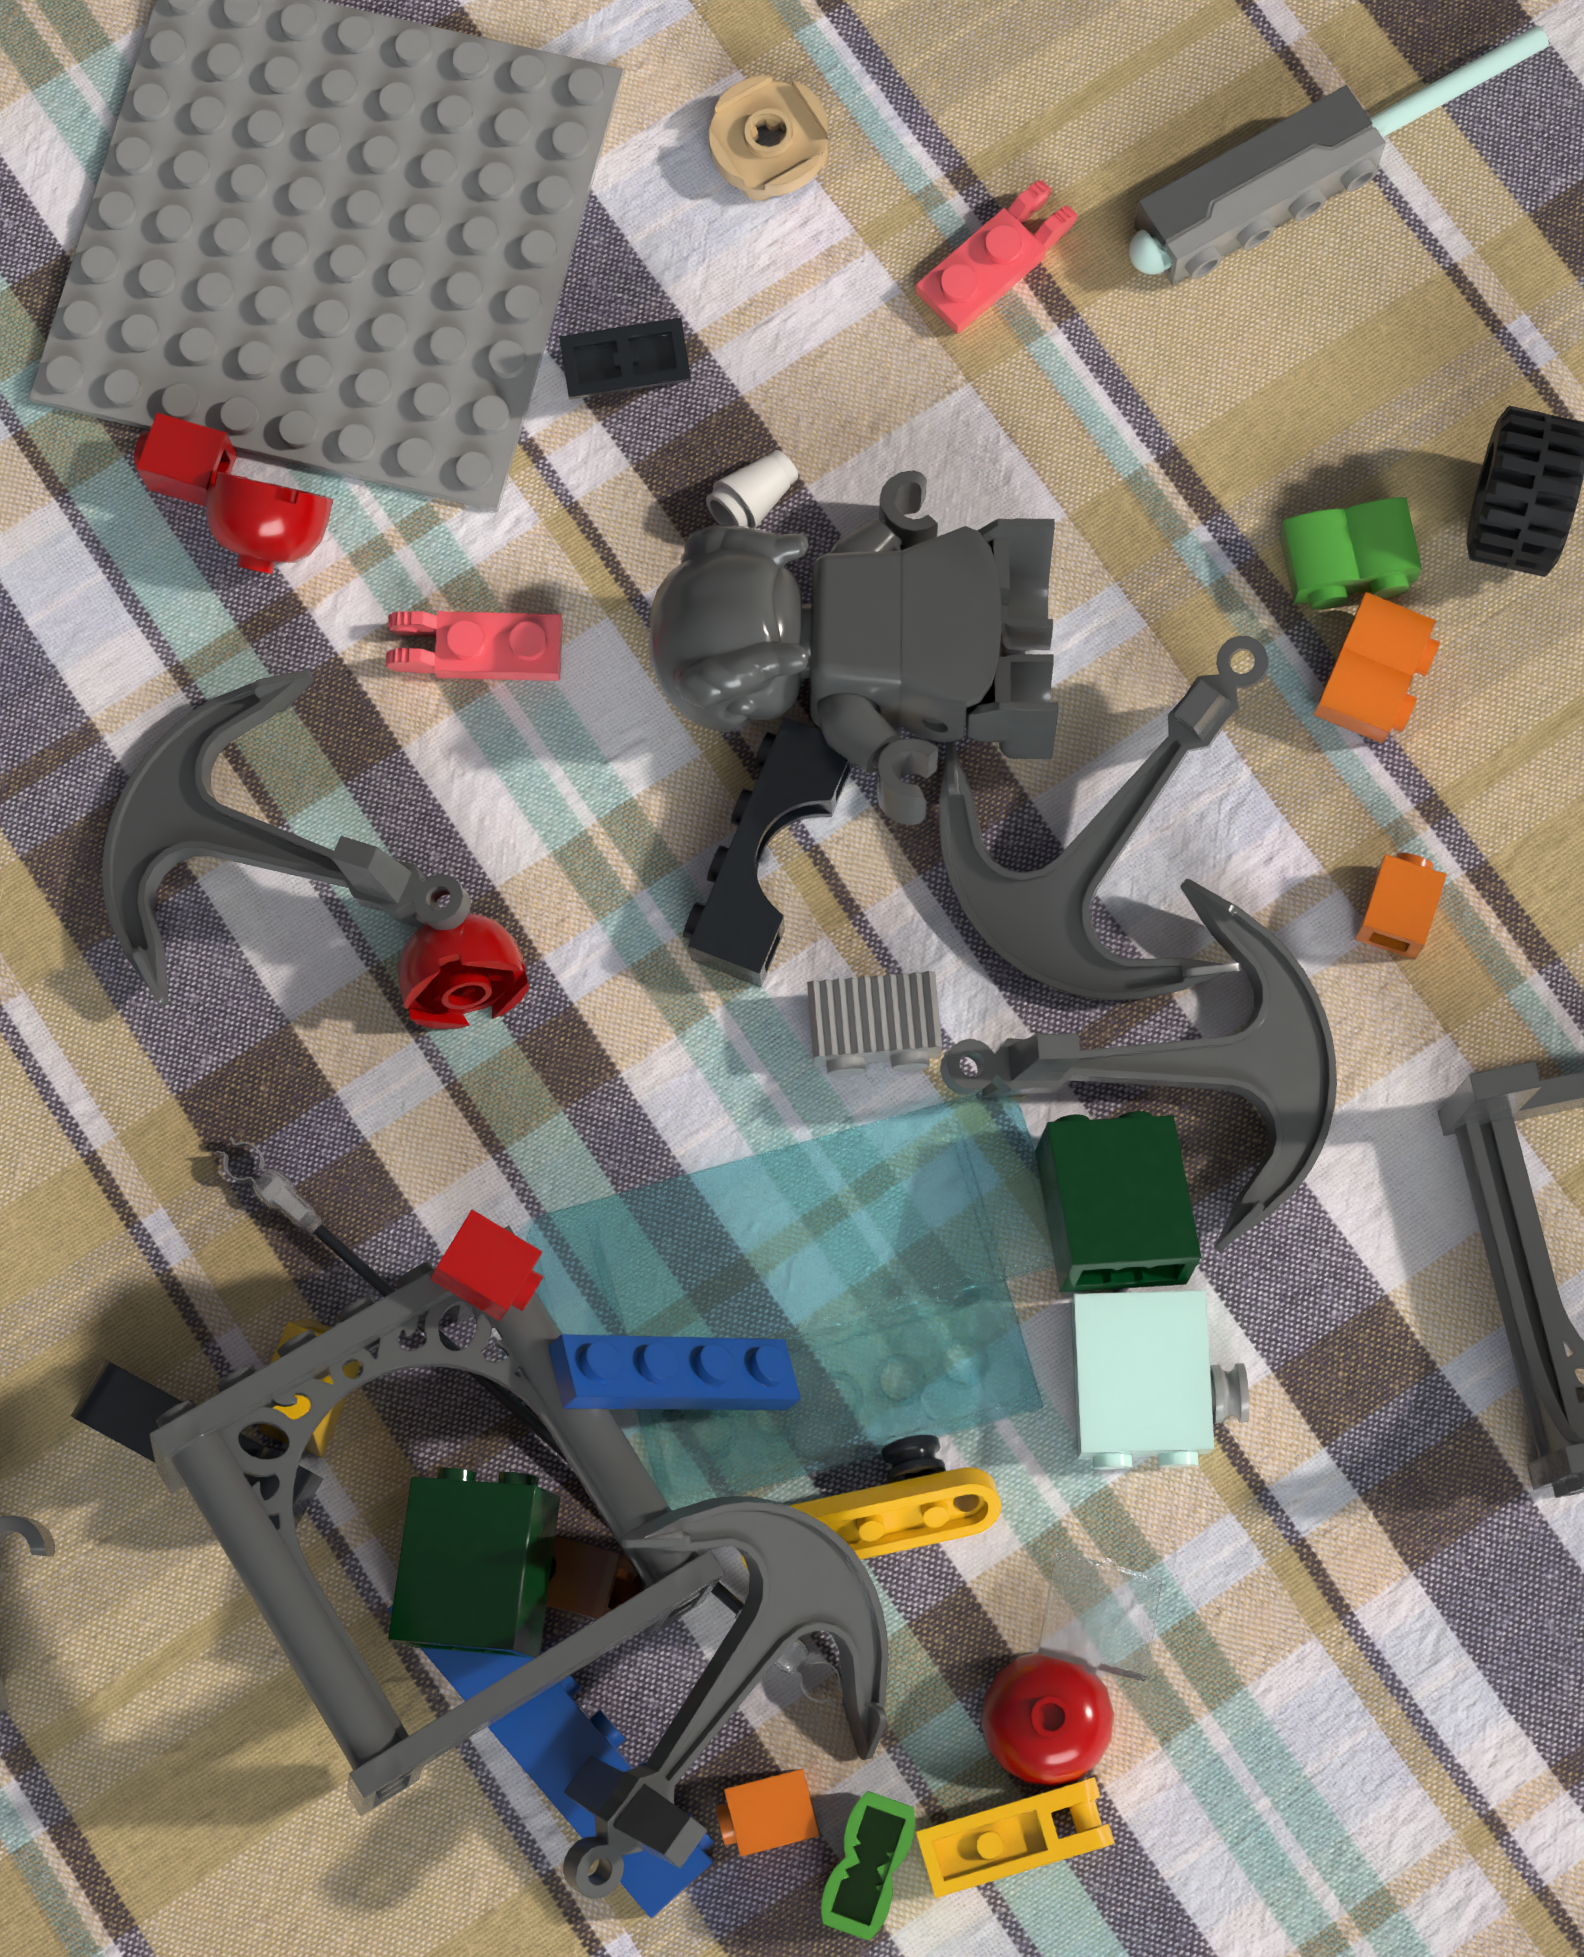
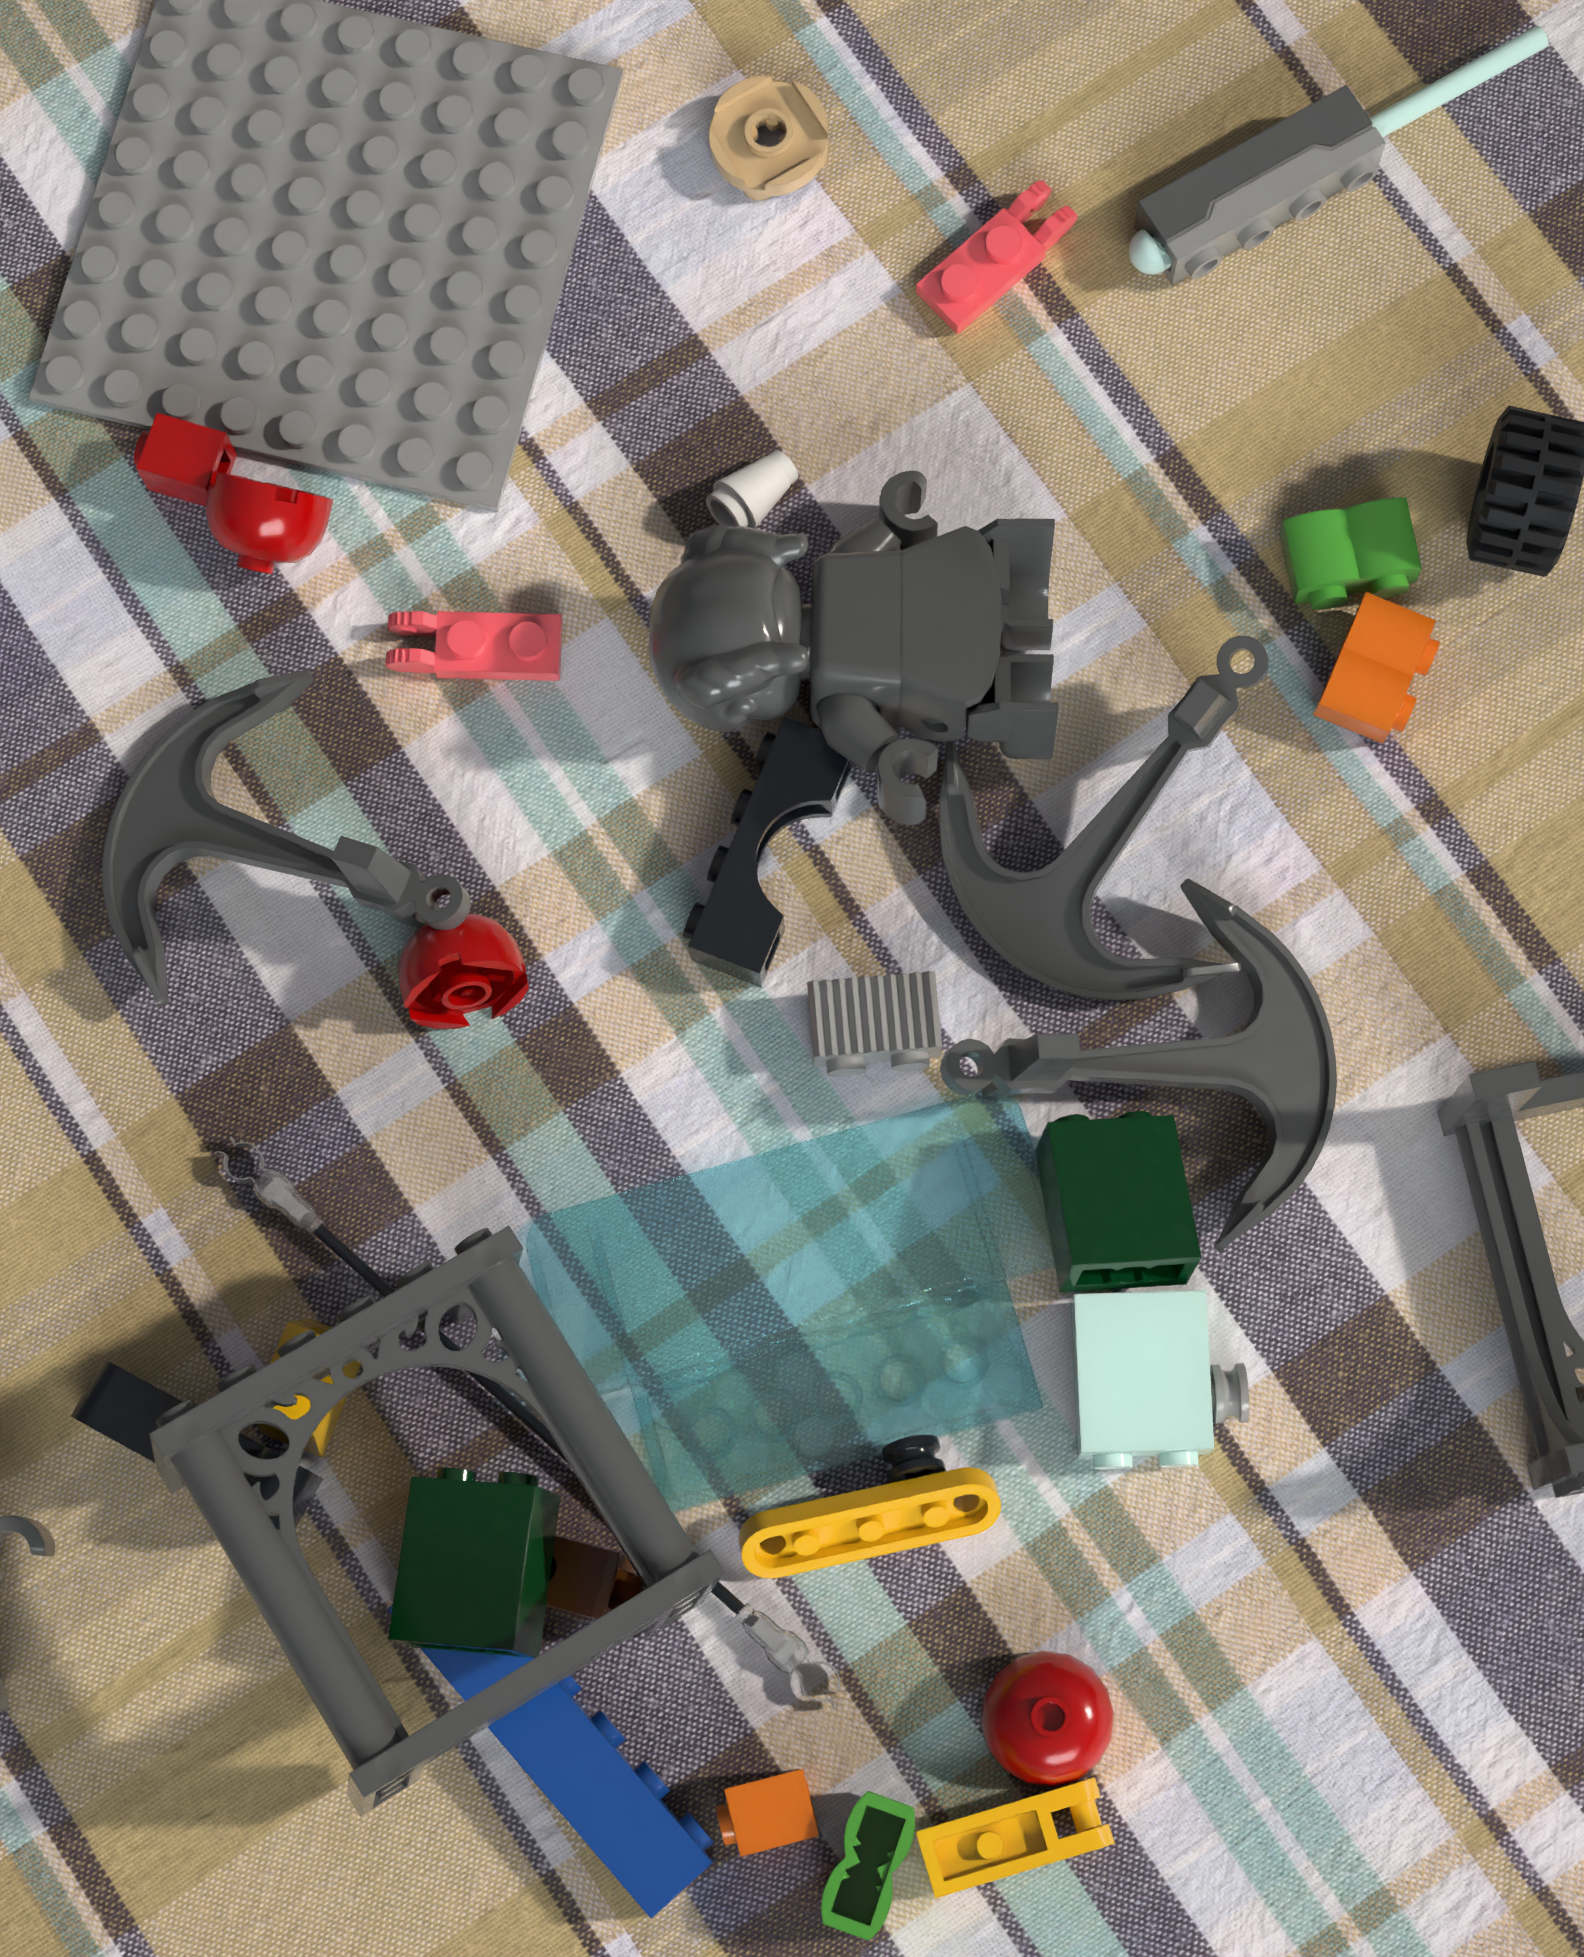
red brick [430,1209,544,1321] -> none
blue plate [548,1334,801,1410] -> none
black hinge [559,317,691,400] -> none
dark grey piece [563,1496,889,1899] -> none
clear piece [1037,1550,1163,1682] -> none
orange brick [1354,853,1447,959] -> none

